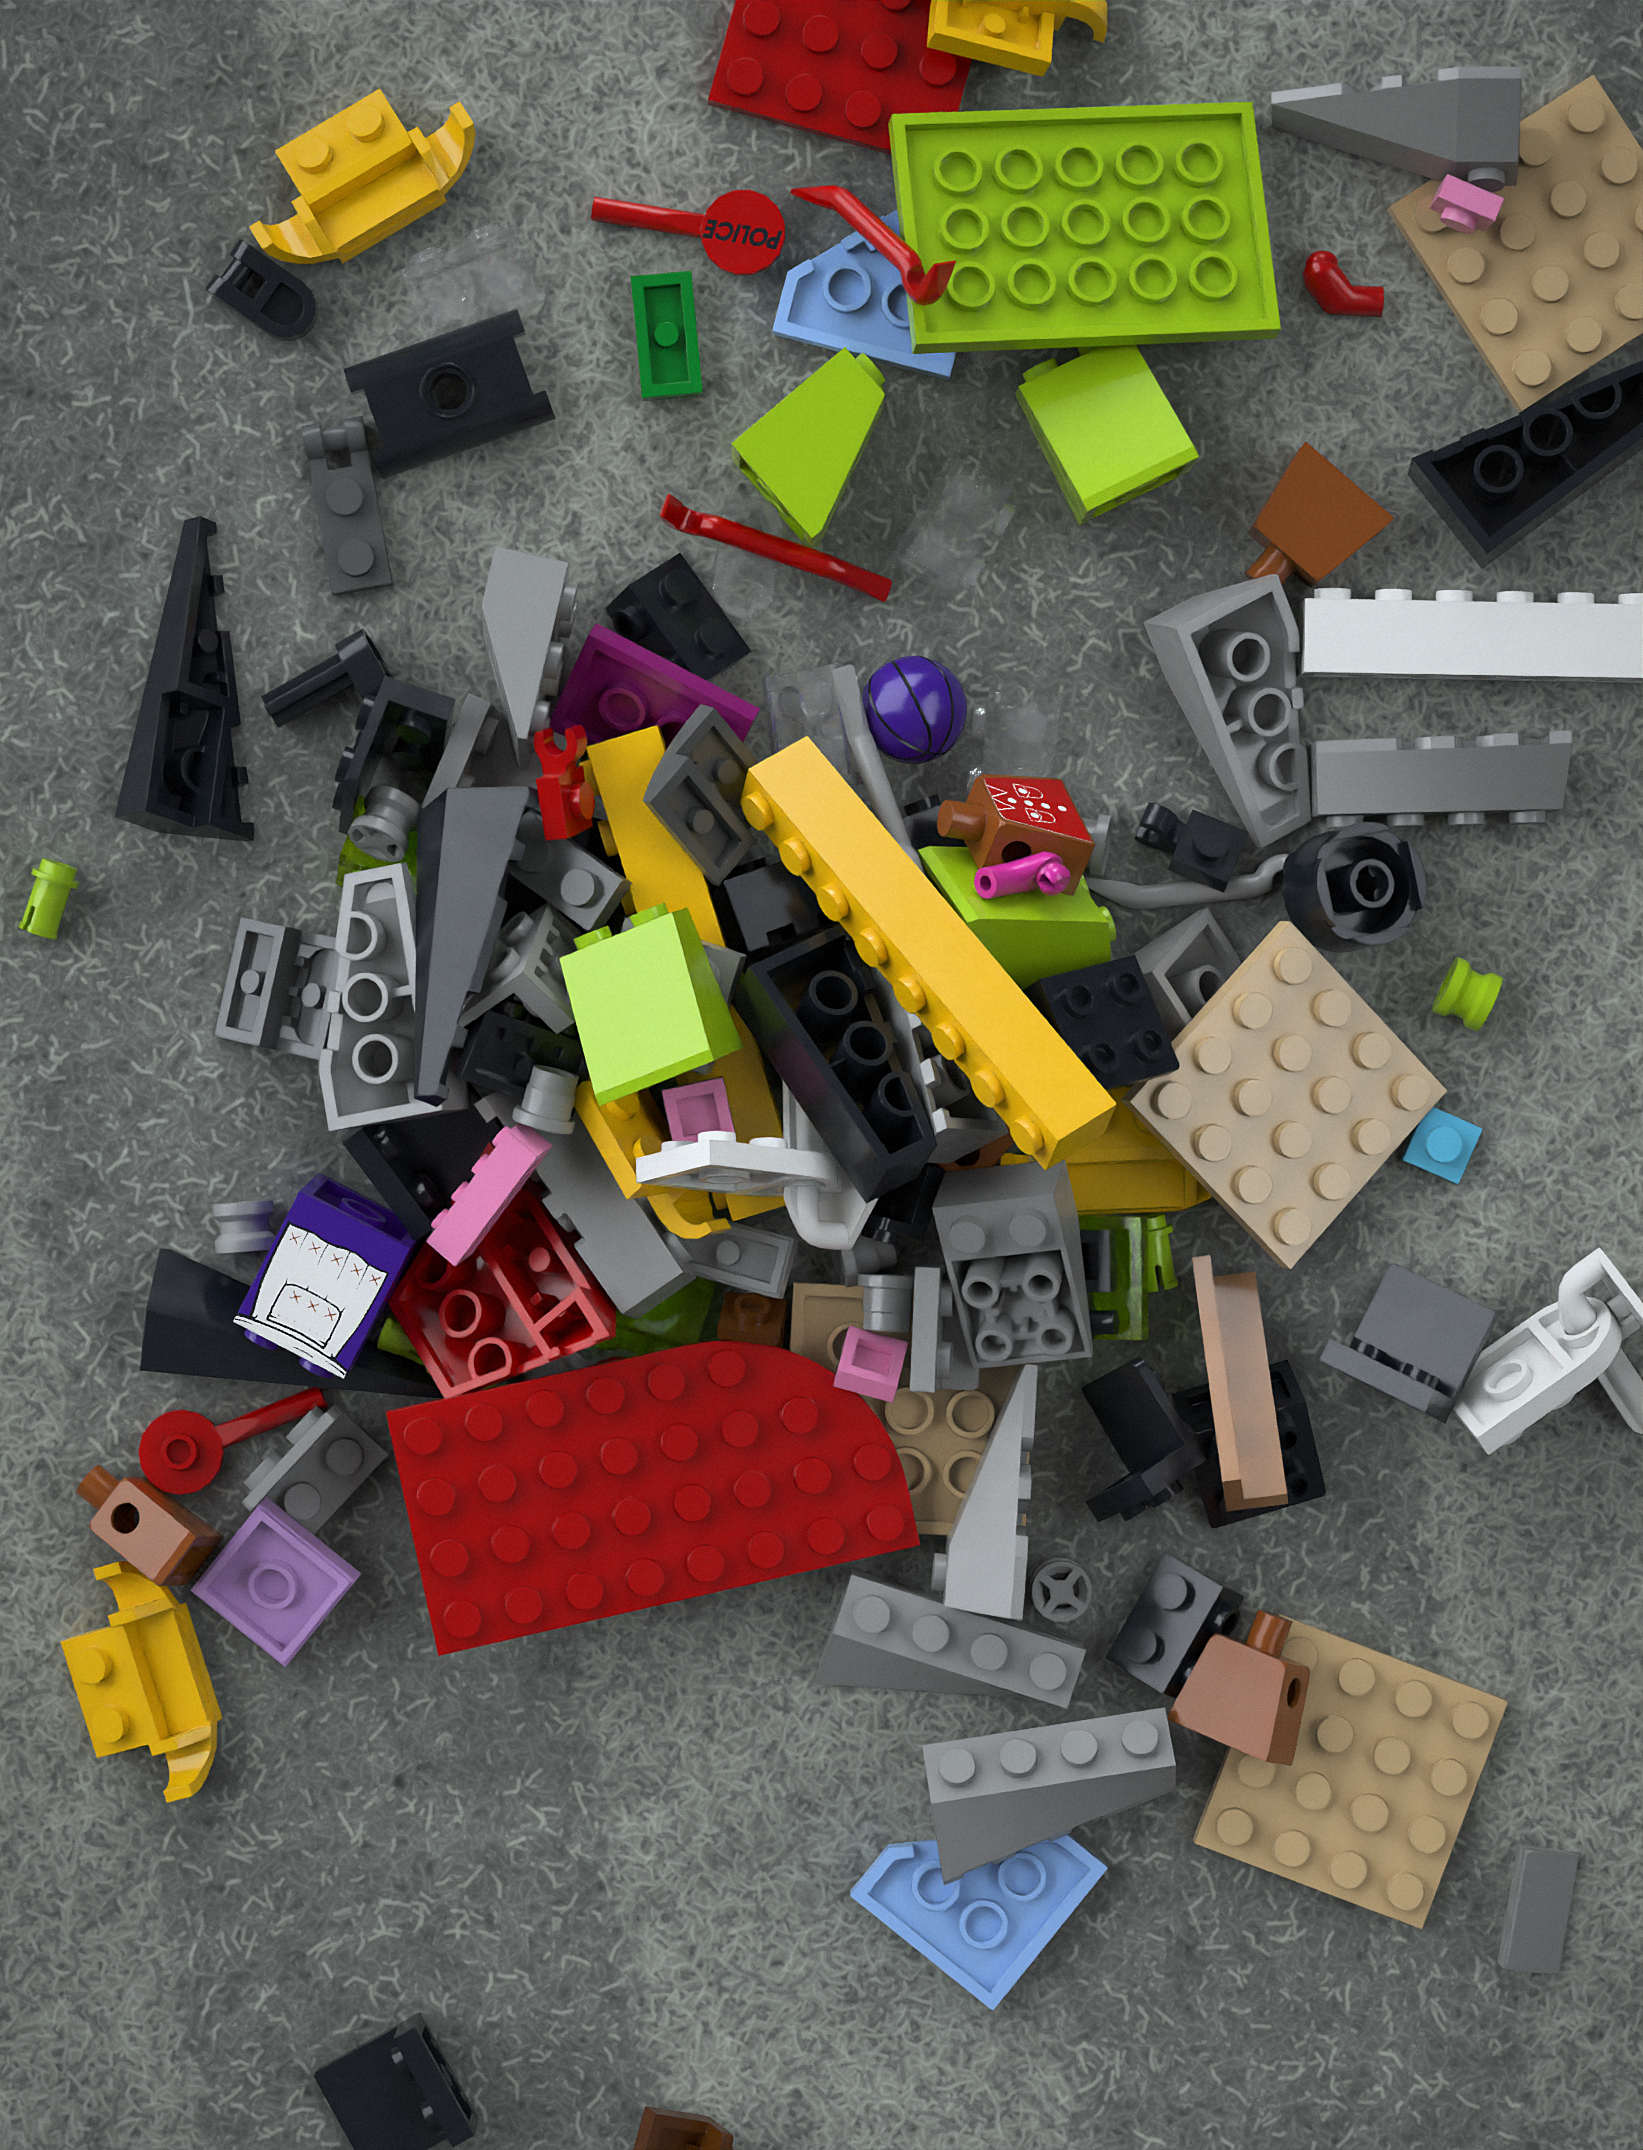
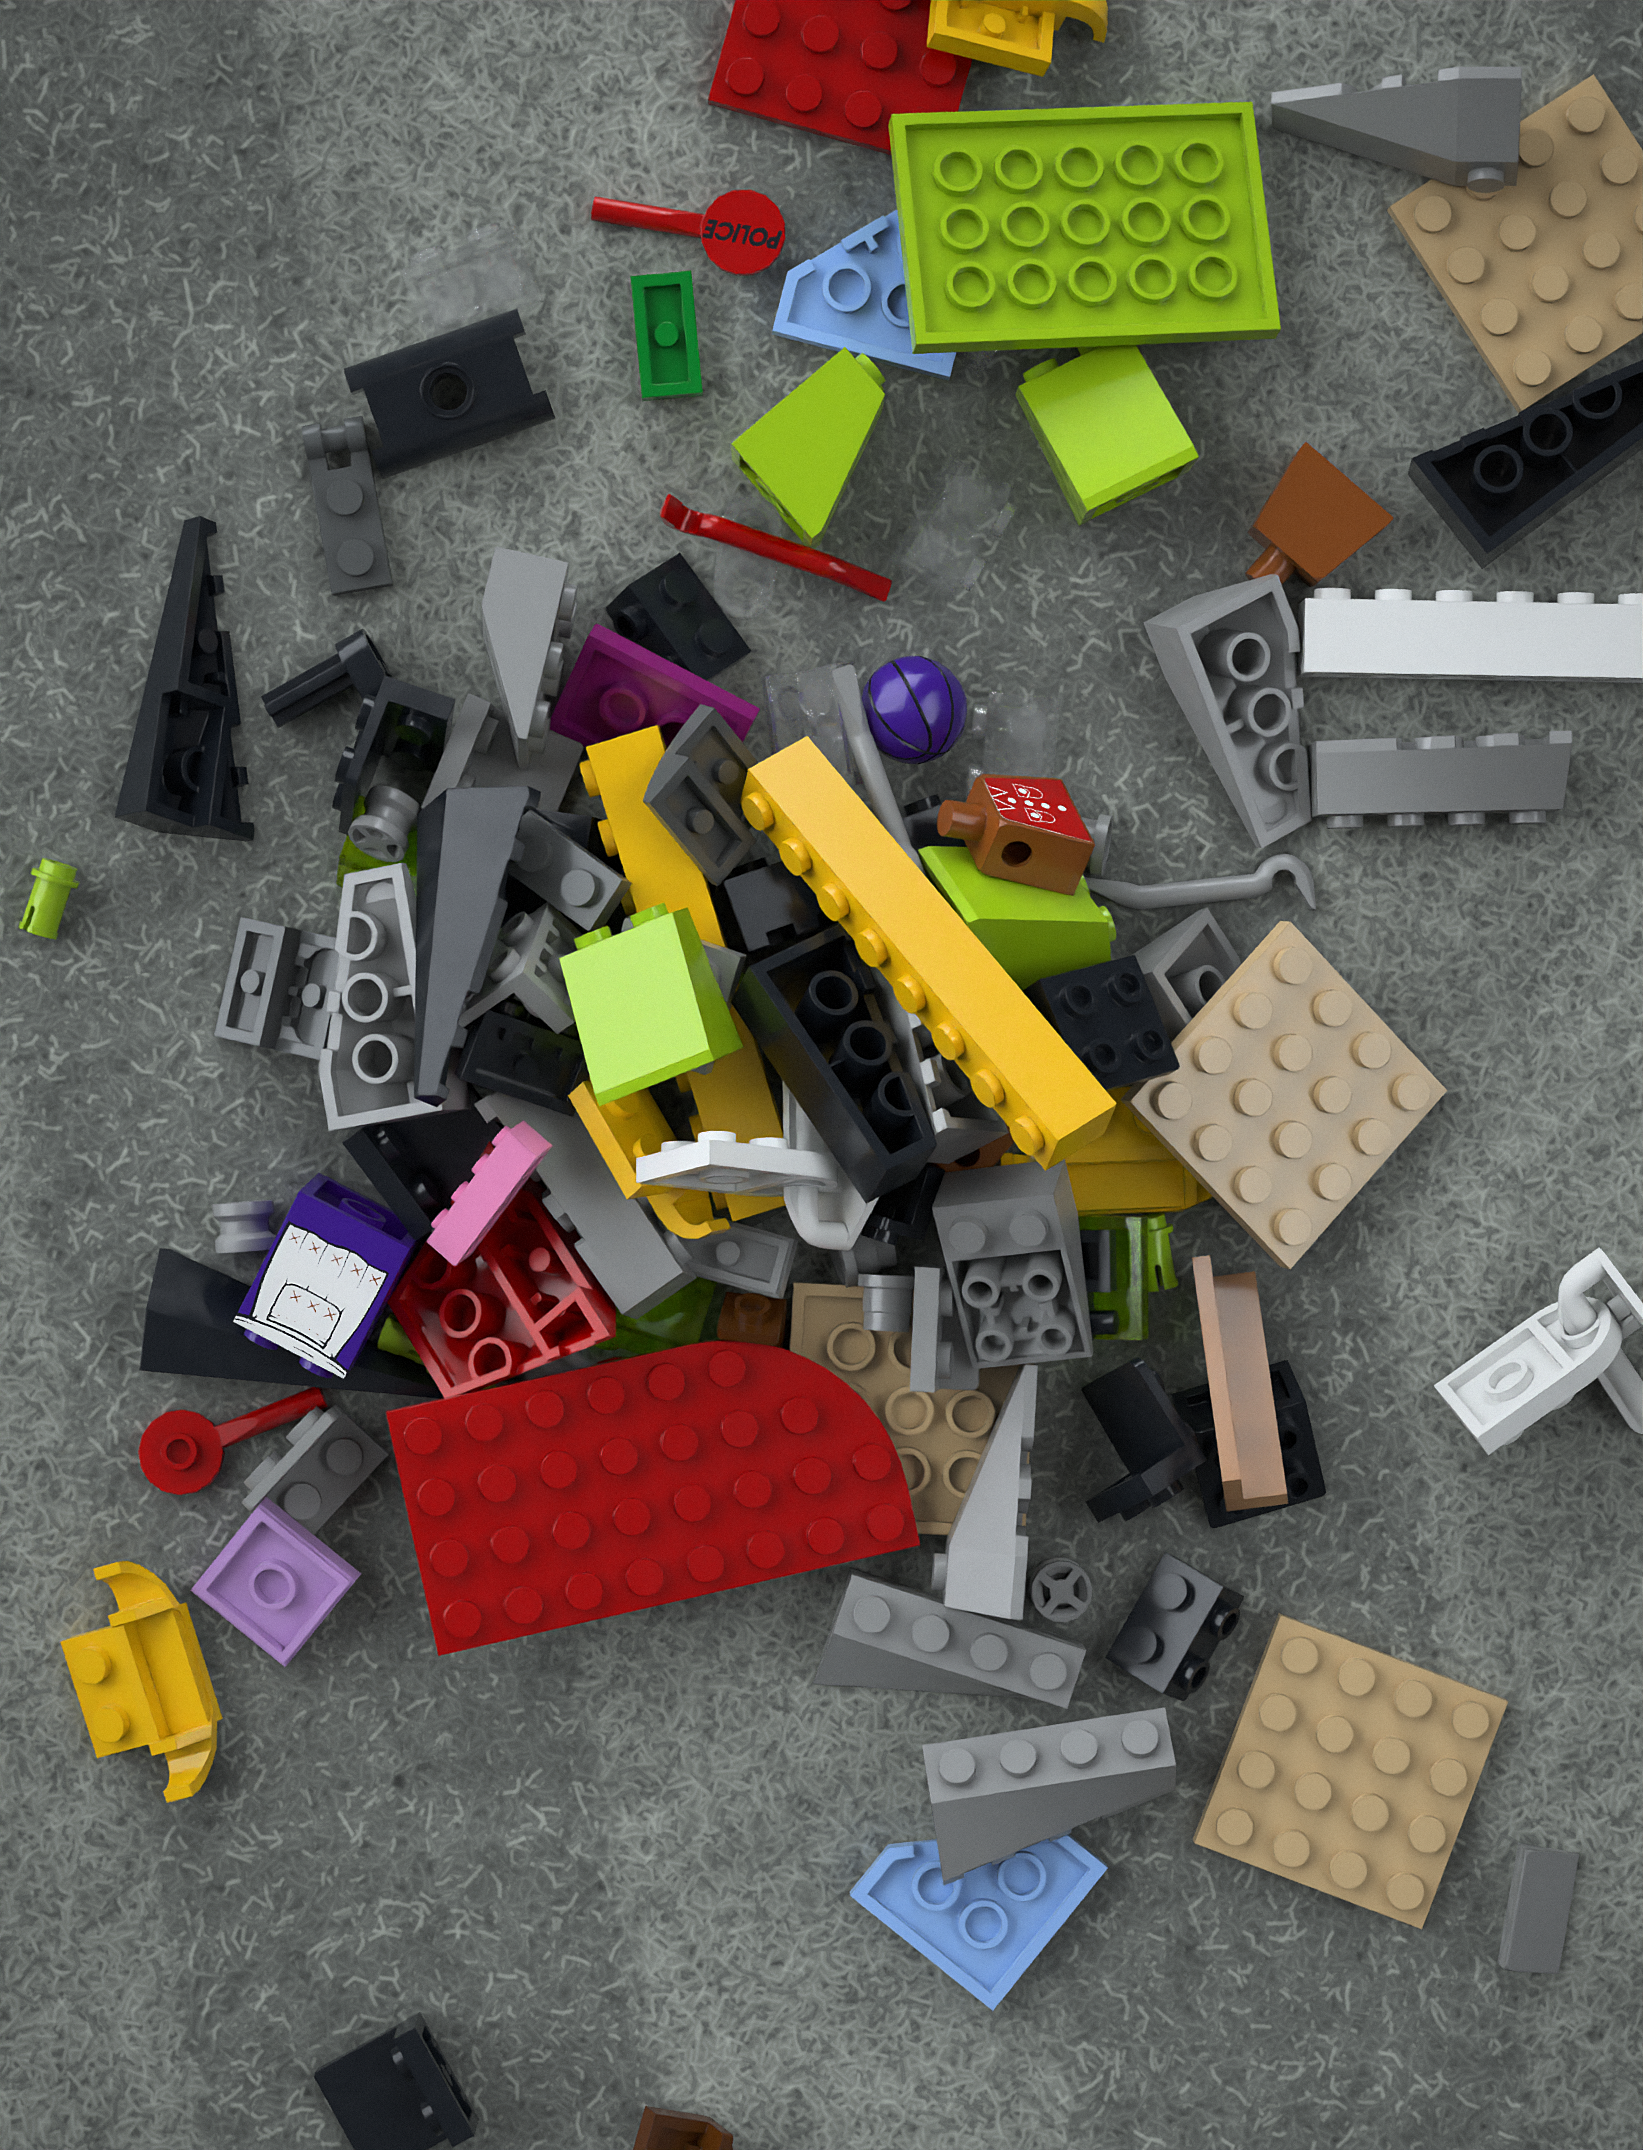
dark orange torso [76,1465,224,1587] -> none
black plate [205,239,318,341] -> none
yellow plate [249,89,476,264] -> none
light grey piece [512,1065,579,1134] -> none
red plate [534,725,595,841] -> none
bright pink plate [662,1076,736,1142] -> none
red piece [791,185,956,306] -> none
bright pink plate [833,1326,908,1403] -> none
dark pink arm [974,851,1071,899] -> none
black plate [1134,802,1249,893] -> none
torso [1167,1609,1310,1766] -> none
black brick [1283,822,1427,953] -> none
red arm [1302,250,1384,317] -> none
bracket [1319,1263,1498,1424] -> none
medium azure plate [1400,1107,1482,1184] -> none
bright pink plate [1429,174,1504,234] -> none
lime wheel [1432,957,1503,1032] -> none

